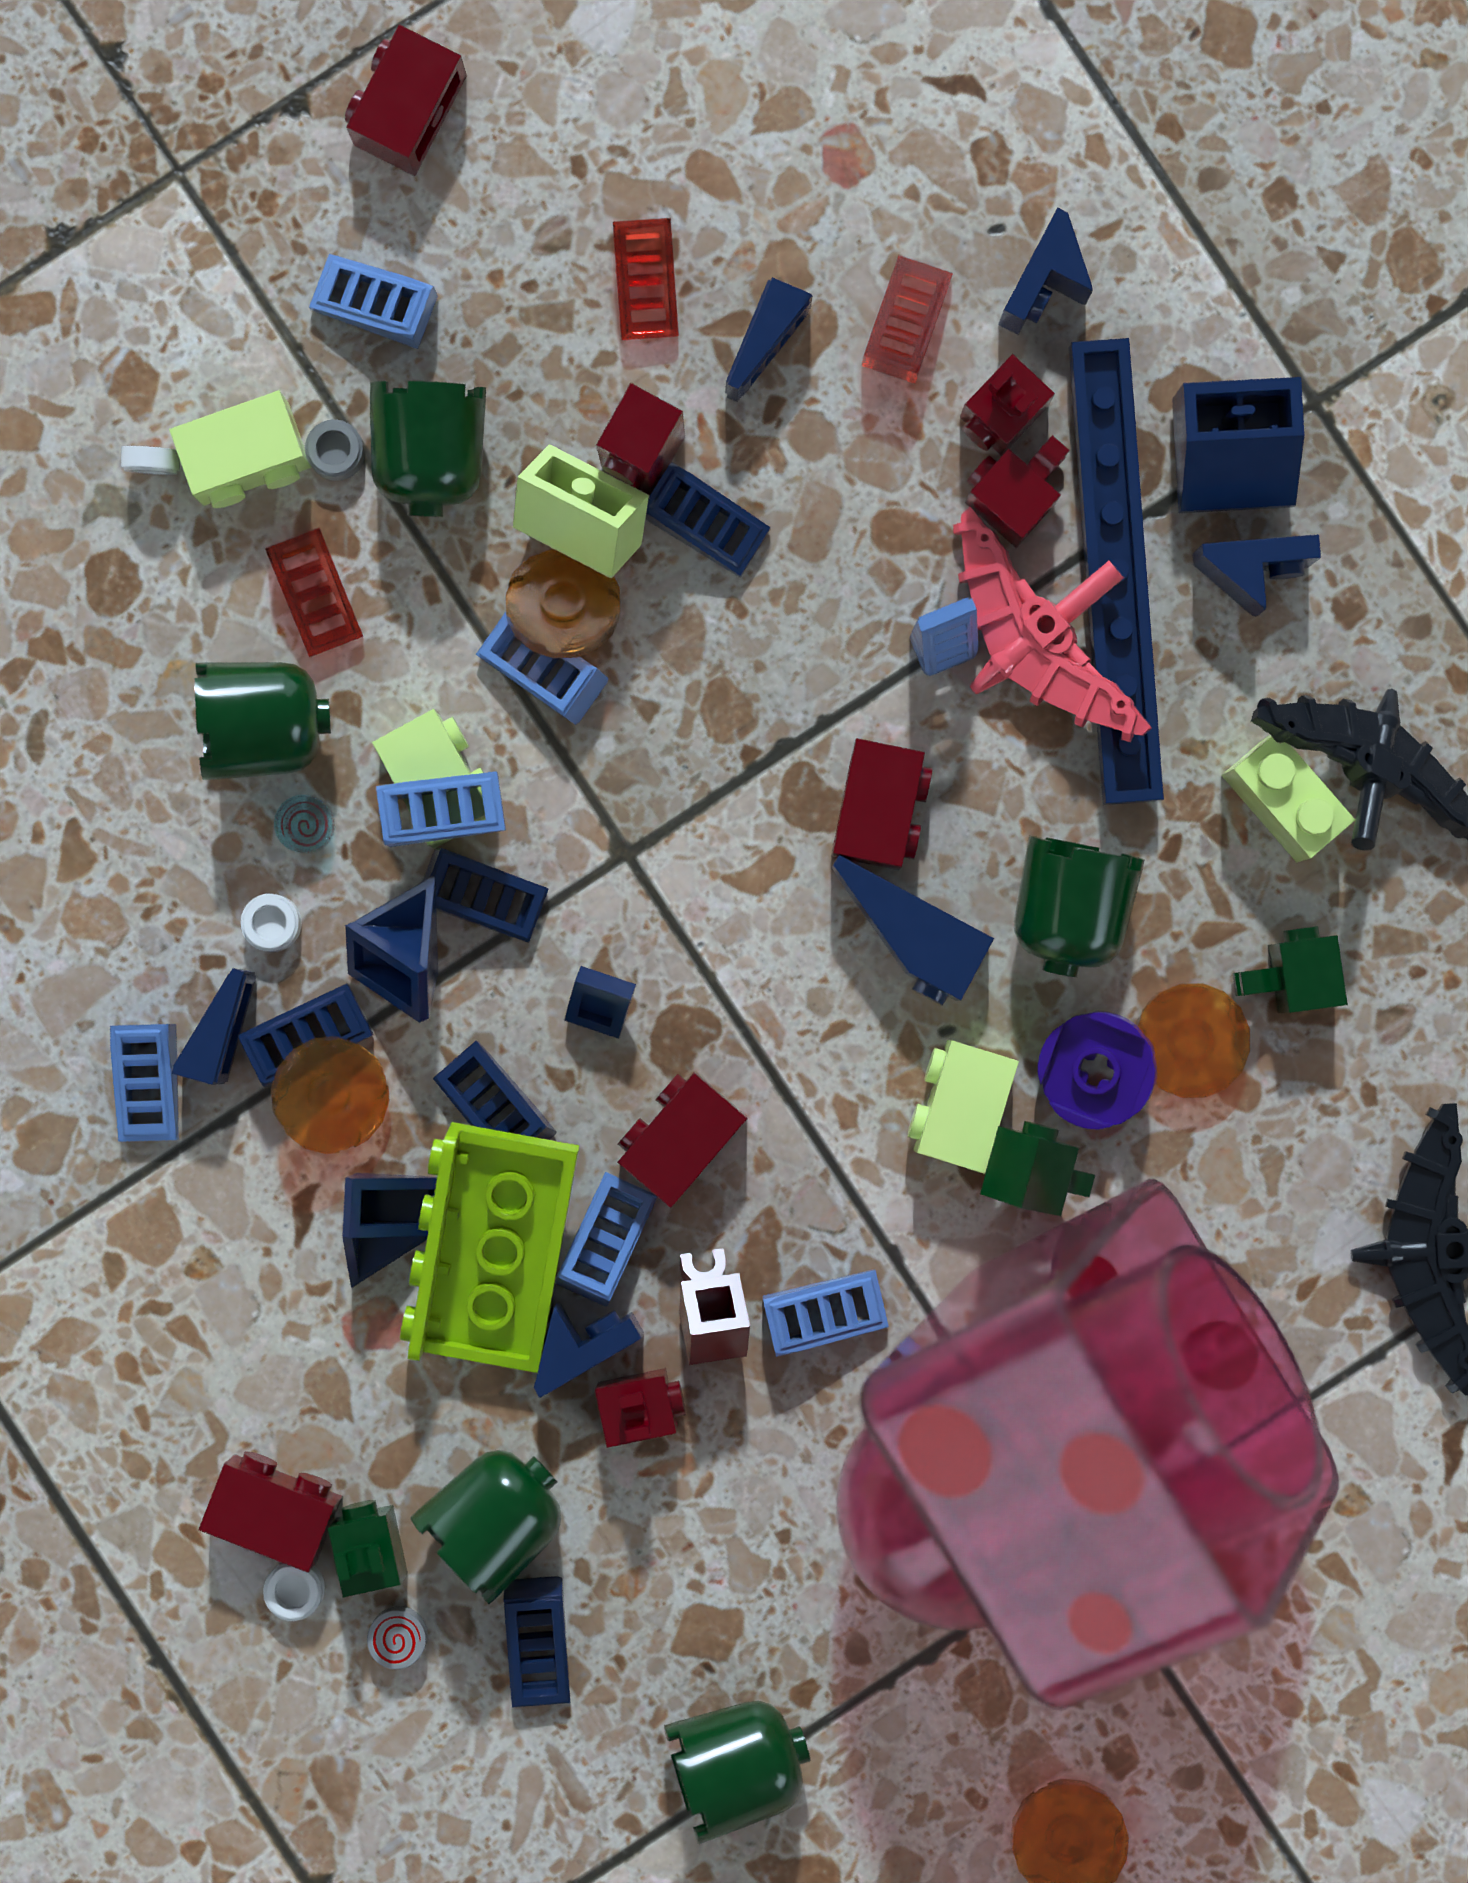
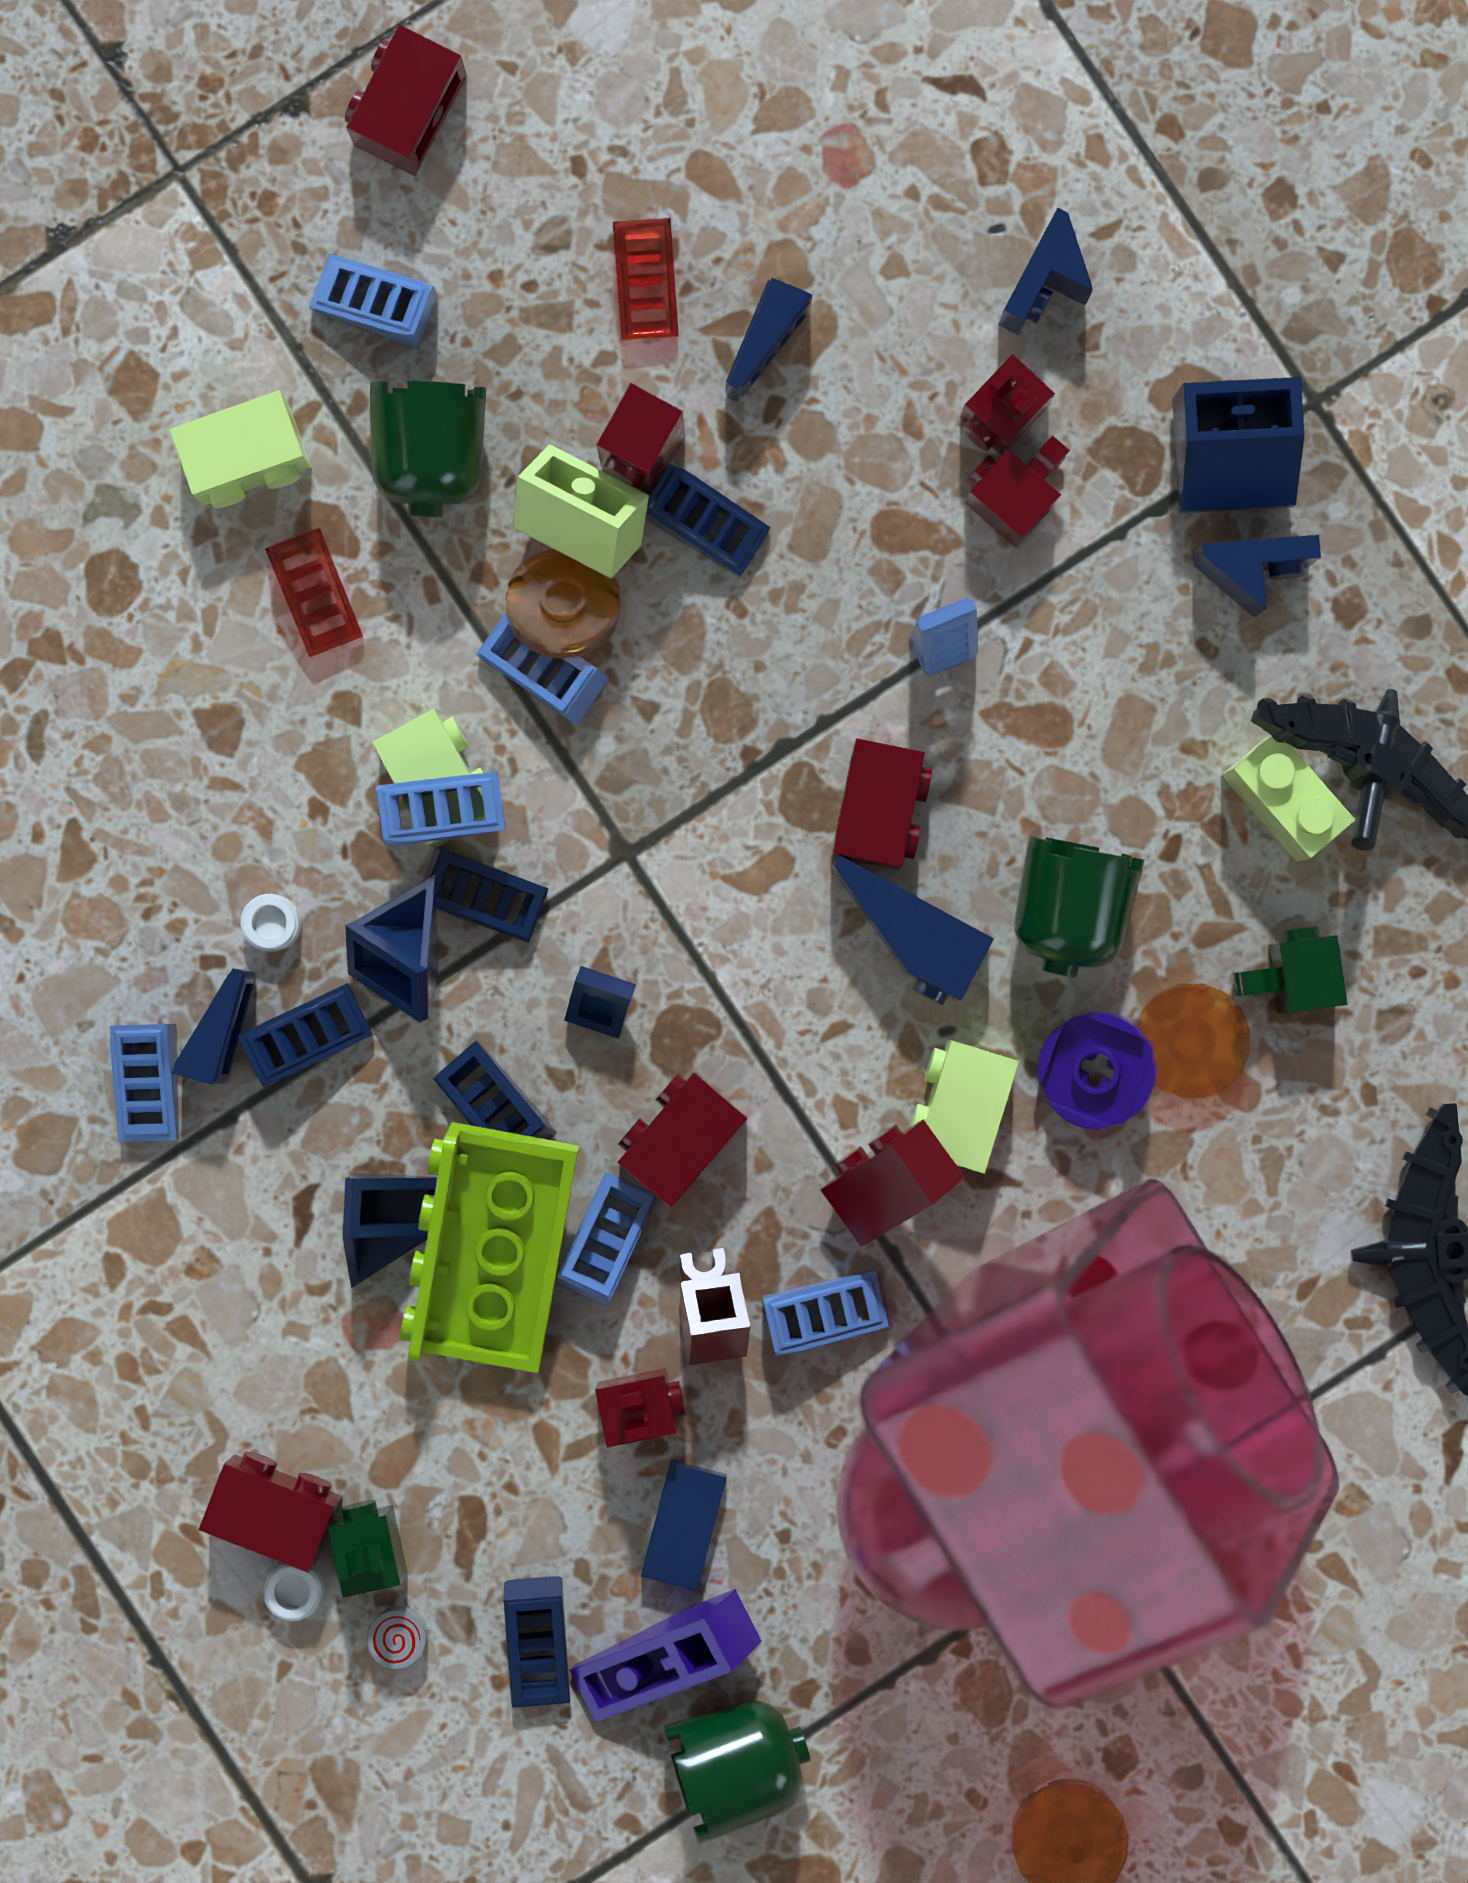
white tile [121,446,180,475] -> none
dark green cylinder [195,662,331,780] -> none
clear orange tile [271,1036,390,1154] -> none
clear light blue tile [274,795,335,854] -> none
light grey tile [305,419,365,481] -> none
dark green cylinder [410,1450,561,1605] -> none
dark blue slope [534,1301,644,1398] -> none
clear red slope [861,255,953,384] -> none
coral bar [953,507,1152,742] -> none
dark green brick [980,1121,1095,1216] -> none
dark blue plate [1069,338,1164,805] -> none
none -> dark purple slope [569,1589,762,1722]
none -> dark blue tile [641,1460,727,1591]
none -> dark red brick [820,1119,965,1247]

